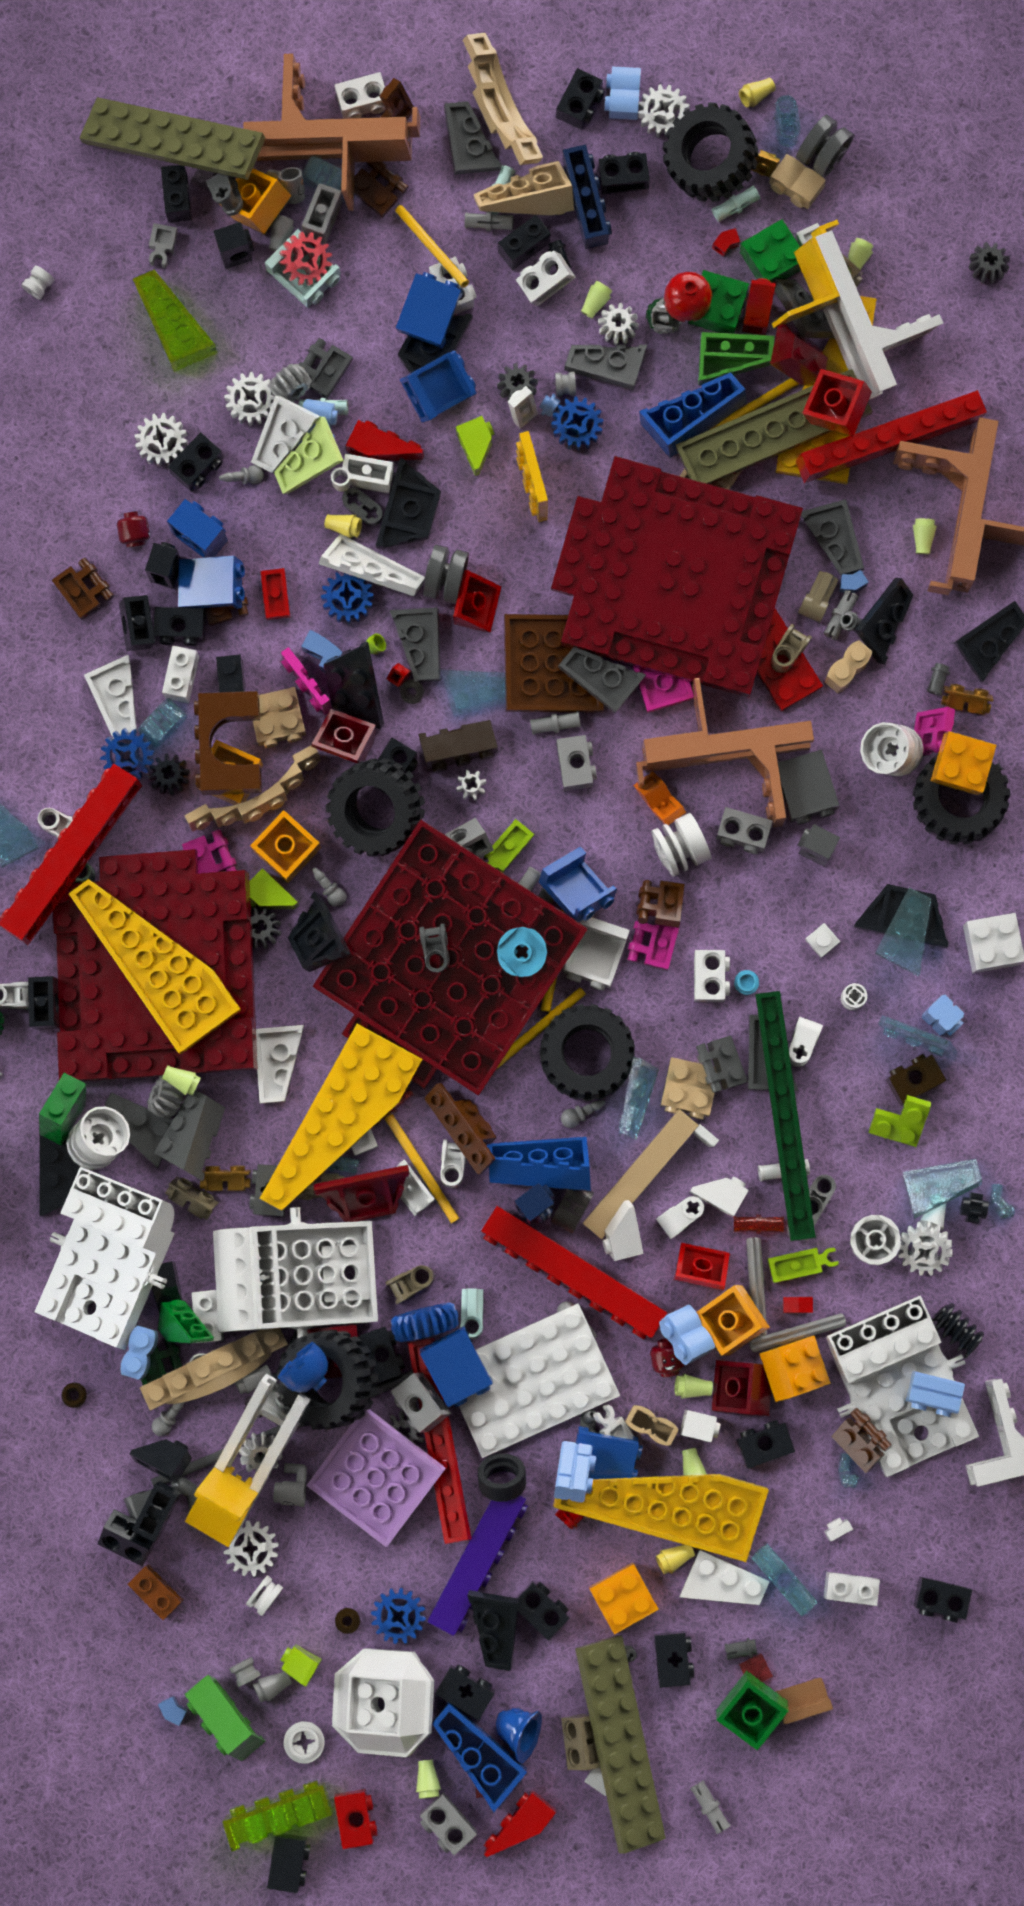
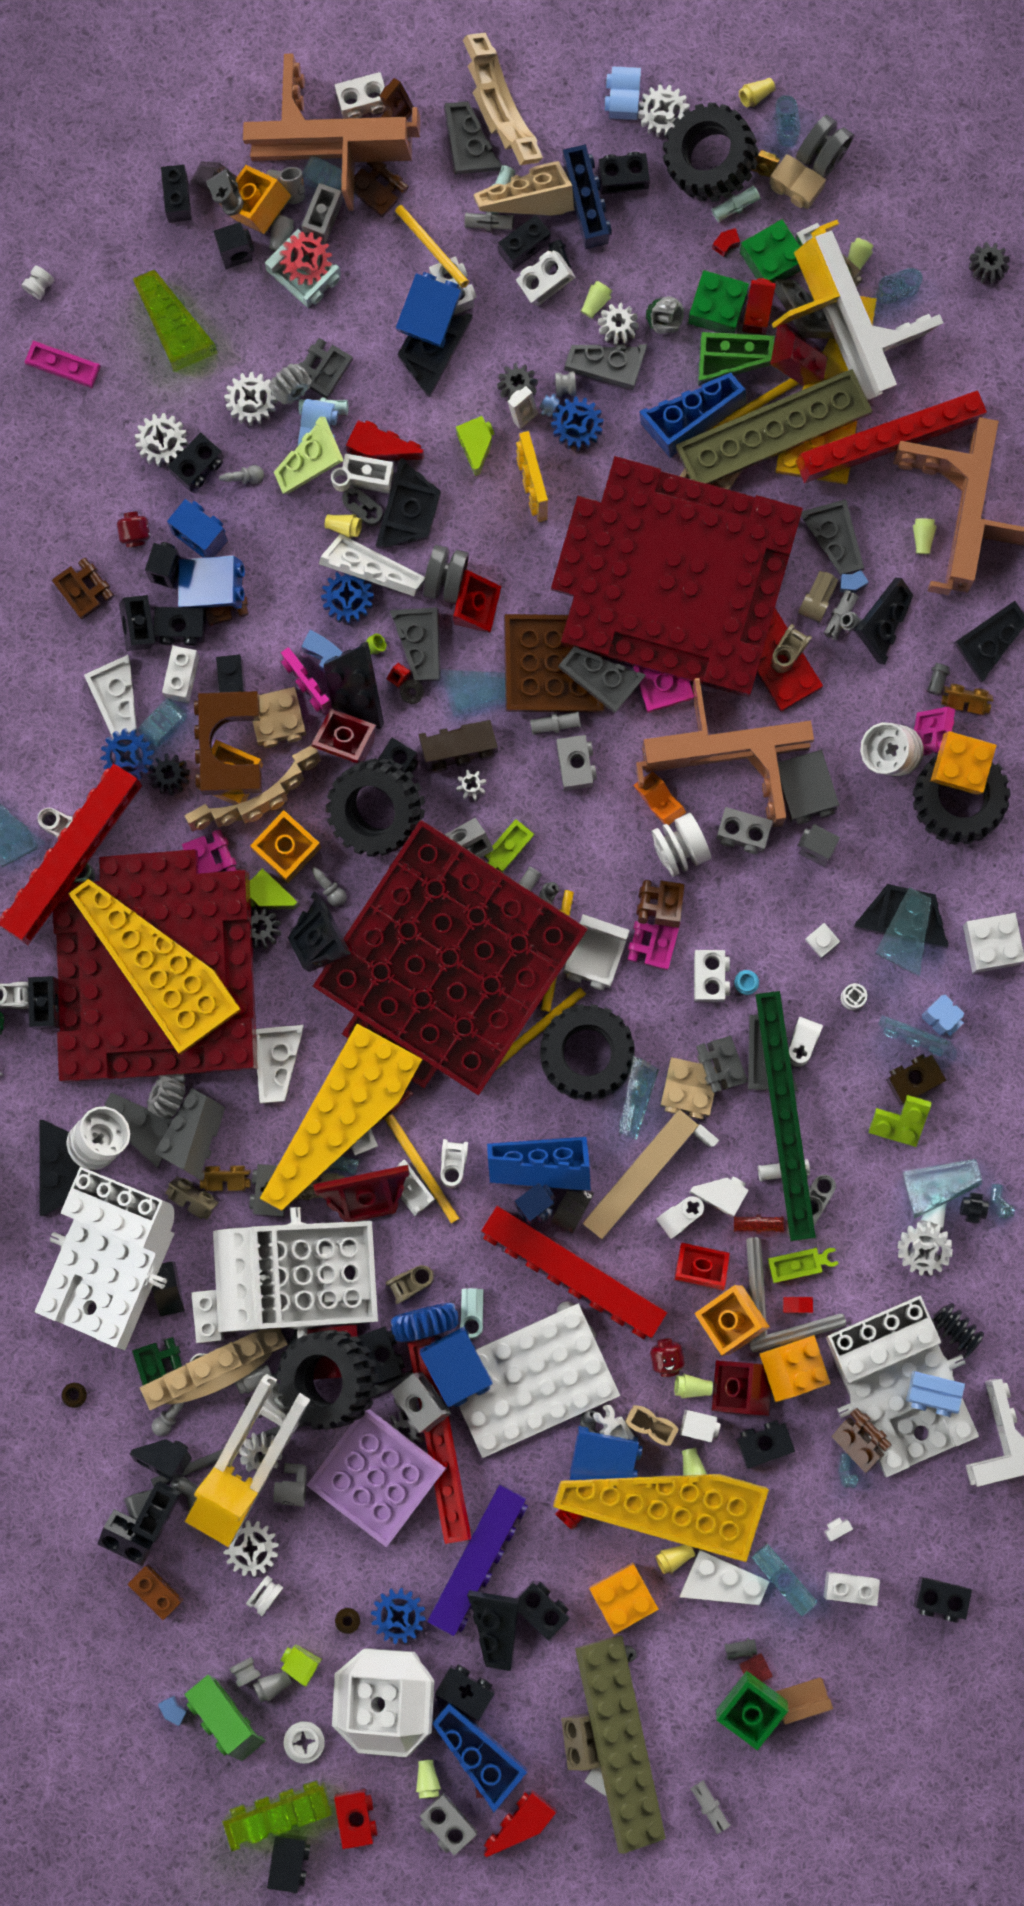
green brick [39,1073,86,1145] -> none
olive plate [79,97,266,180] -> none
light blue brick [121,1326,158,1380] -> none
light grey plate [149,223,178,268] -> none
green slope [157,1299,214,1343] -> none
yellowish green cone [162,1065,201,1096] -> none
white wing [251,395,320,473] -> none
red plate [260,568,291,620] -> none
blue cylinder [278,1342,328,1393] -> none
blue panel [399,350,477,423] -> none
dark grey piece [419,924,450,973] -> none
reddish brown bracket [425,1083,497,1174] -> none
black tyre [478,1453,526,1502] -> none
blue piece [496,1708,542,1764] -> none
medium azure plate [497,927,548,977] -> none
blue panel [539,847,617,922] -> none
light blue brick [554,1441,596,1502] -> none
black brick [556,68,605,130] -> none
light grey bar [561,1100,605,1128] -> none
white slope [603,1200,643,1261] -> none
black brick [654,1631,694,1688] -> none
light blue brick [659,1304,715,1365] -> none
red cylinder [664,271,712,322] -> none
red brick [802,369,872,436] -> none
tan brick [825,640,872,693] -> none
white cylinder [850,1215,901,1265] -> none
none -> dark pink tile [24,341,101,388]
none -> clear light blue beam [876,268,923,304]

